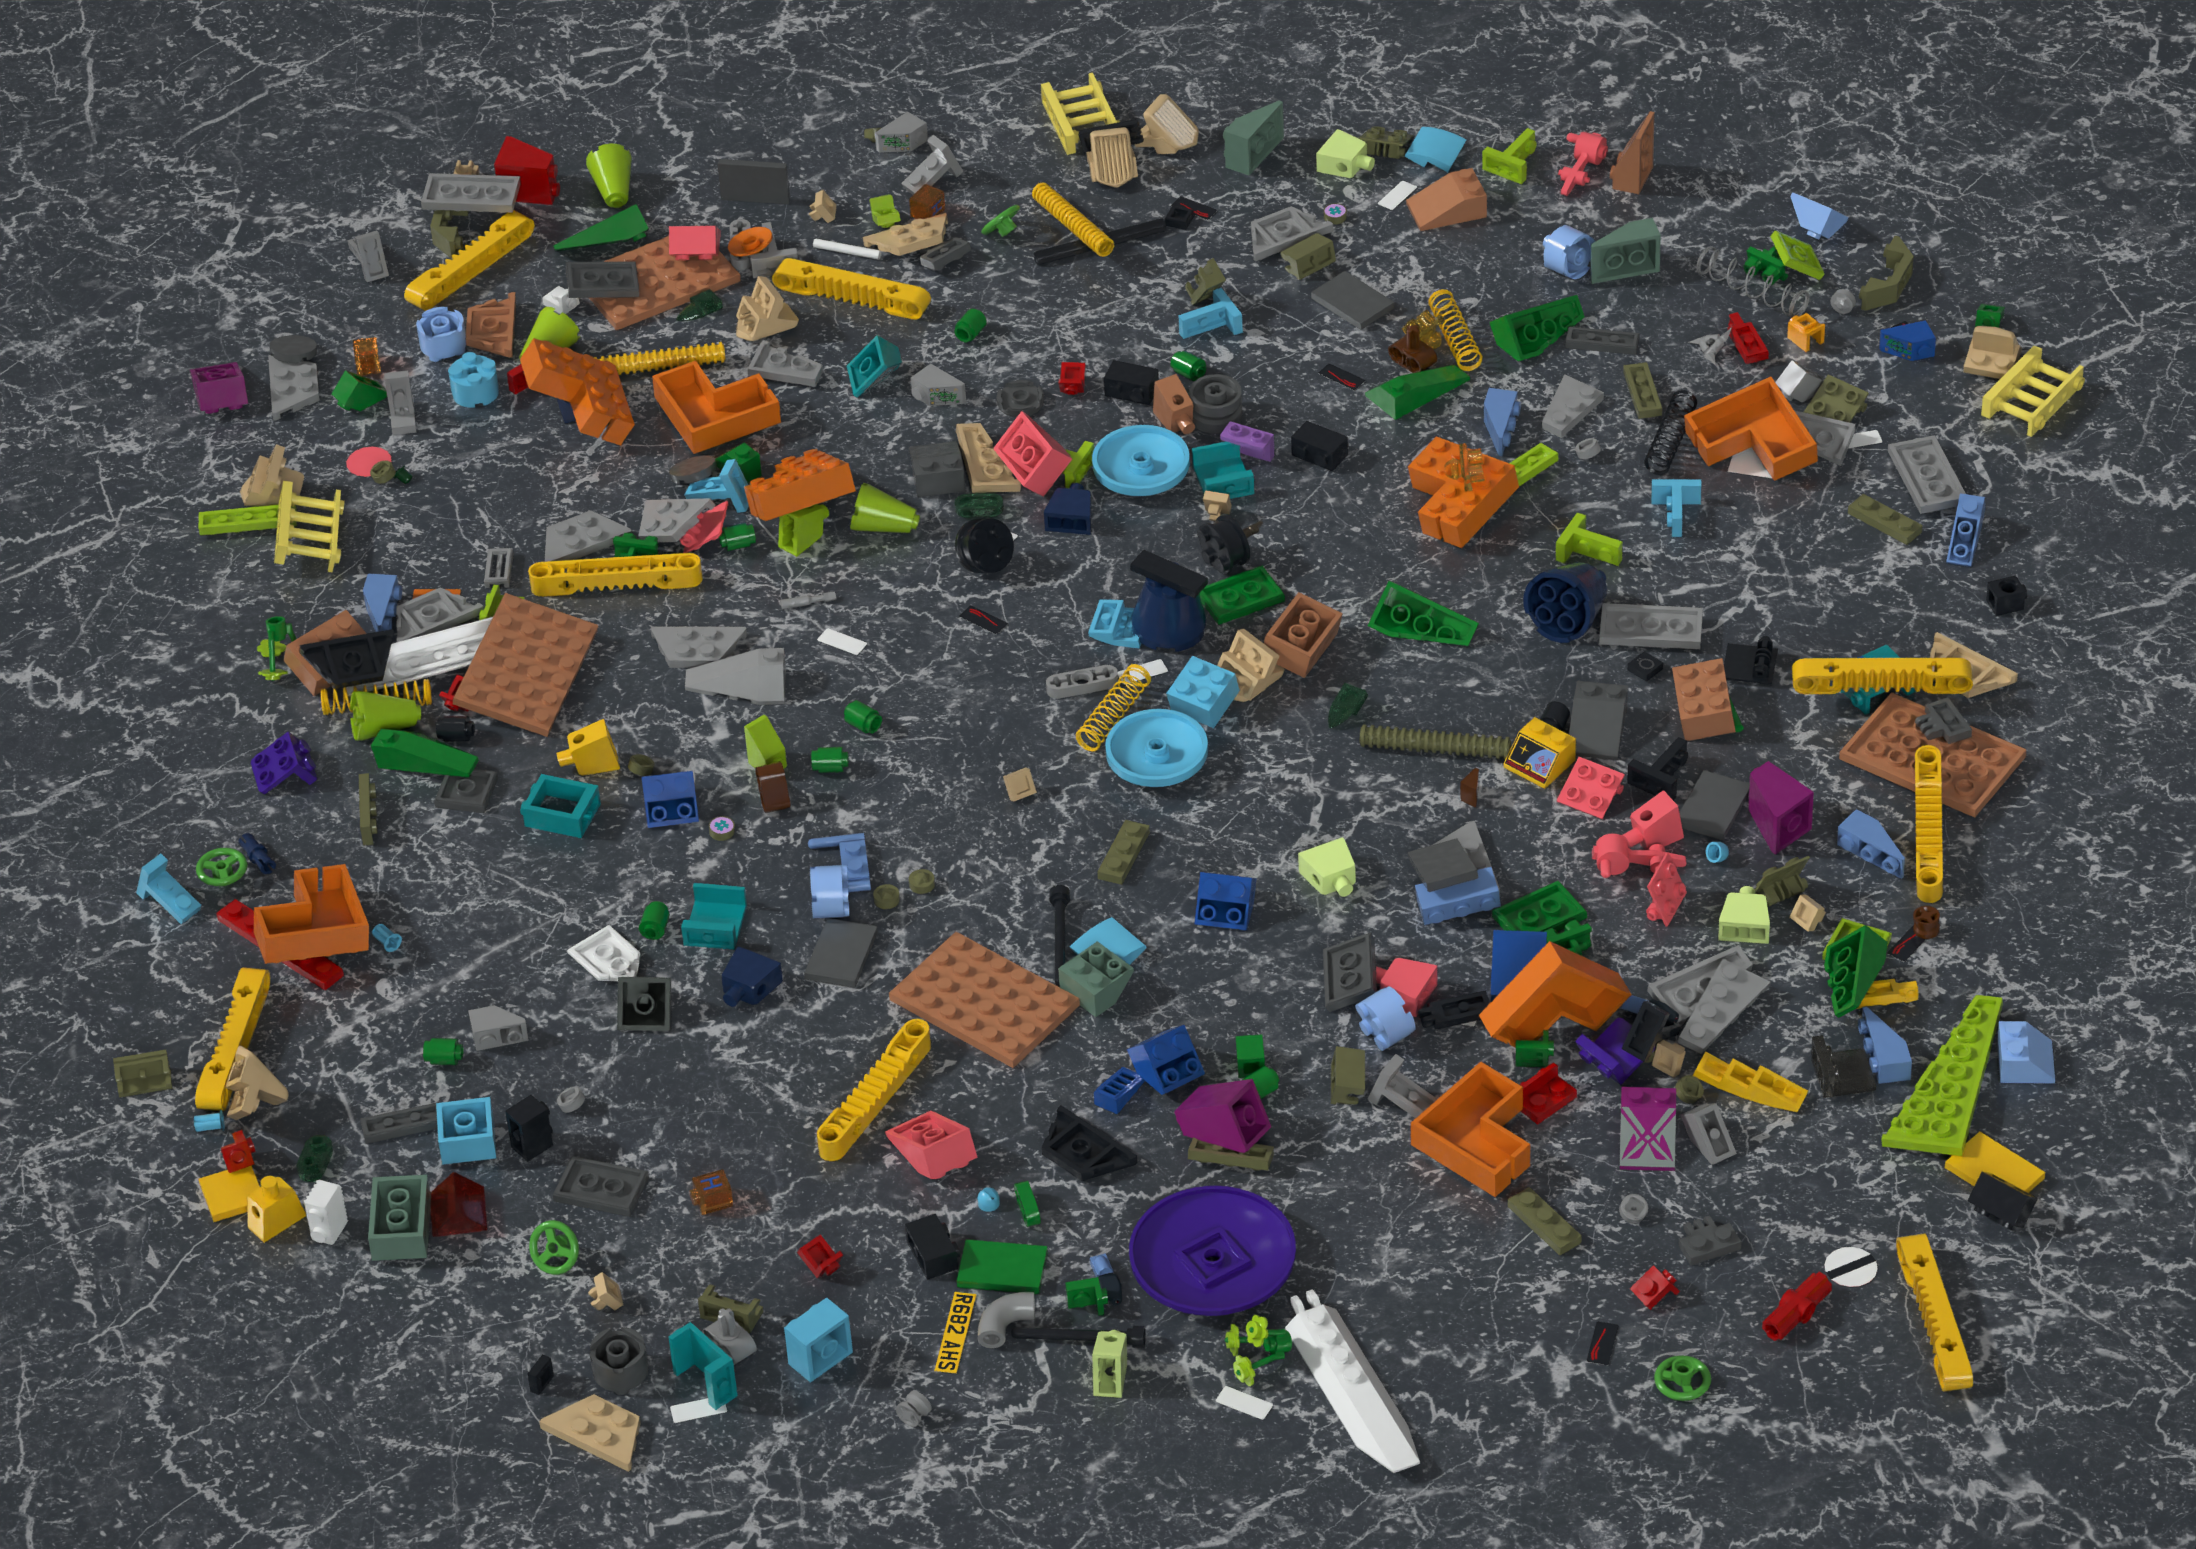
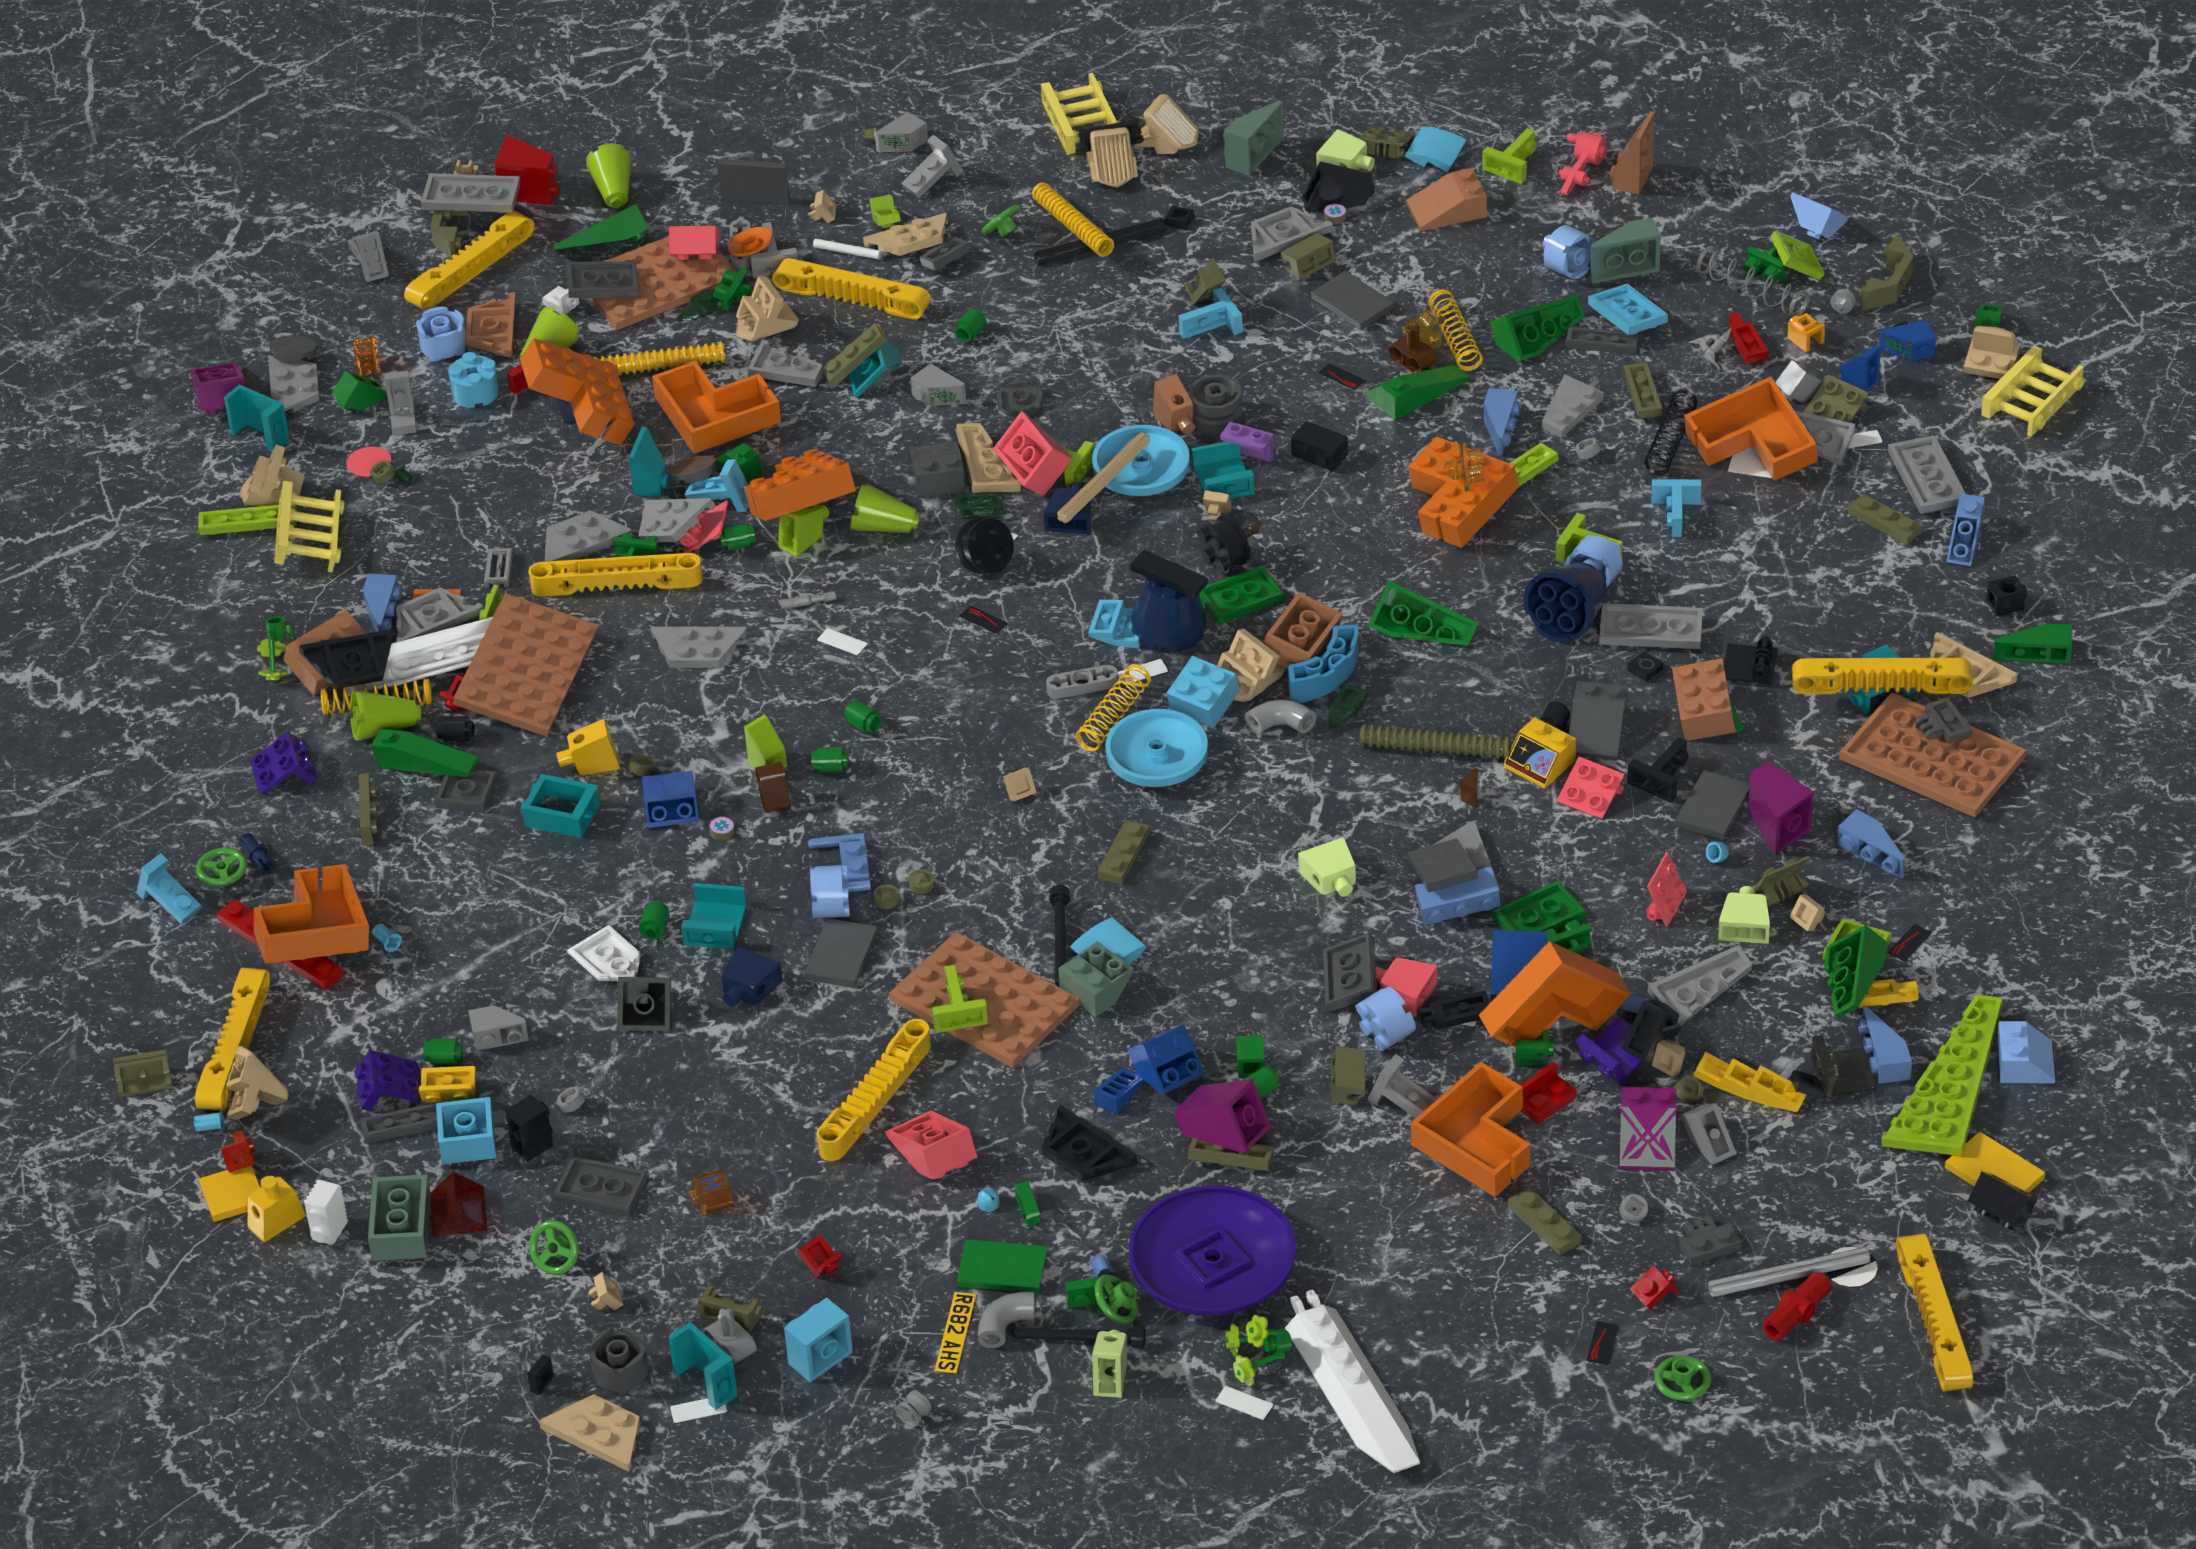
clear green plate [296,1135,333,1182] -> none
light grey wedge [685,648,786,705] -> none
black brick [905,1213,960,1280] -> none
clear orange brick [909,184,945,219] -> none
red bracket [1058,362,1086,395] -> none
black brick [1104,360,1159,405] -> none
green brick [1170,351,1206,381] -> none
black sticker [1171,196,1217,220] -> none
blue slope [1195,872,1257,930] -> none
white sticker [1378,181,1417,210] -> none
coral piece [1592,834,1687,878] -> none
coral torso [1622,791,1684,850] -> none
light grey wing [1677,959,1771,1054] -> none
reddish brown wheel [1913,906,1940,939] -> none
yellow gear [1915,745,1943,903] -> none
none -> teal panel [224,384,290,452]
none -> dark purple bracket [355,1049,421,1111]
none -> yellow bracket [419,1066,476,1104]
none -> teal slope [629,427,670,498]
none -> green hips [713,267,753,311]
none -> olive plate [823,323,887,387]
none -> lime bracket [932,964,988,1033]
none -> tan axle [1057,432,1150,523]
none -> bright green piece [1094,1274,1138,1325]
none -> light grey cylinder [1245,700,1316,734]
none -> dark azure brick [1288,624,1358,703]
none -> black slope [1302,161,1375,212]
none -> light blue brick [1565,535,1623,587]
none -> medium azure plate [1588,284,1668,335]
none -> light grey axle [1708,1247,1870,1297]
none -> black tile [1790,1070,1823,1099]
none -> blue slope [1840,344,1881,392]
none -> green slope [1993,624,2072,664]

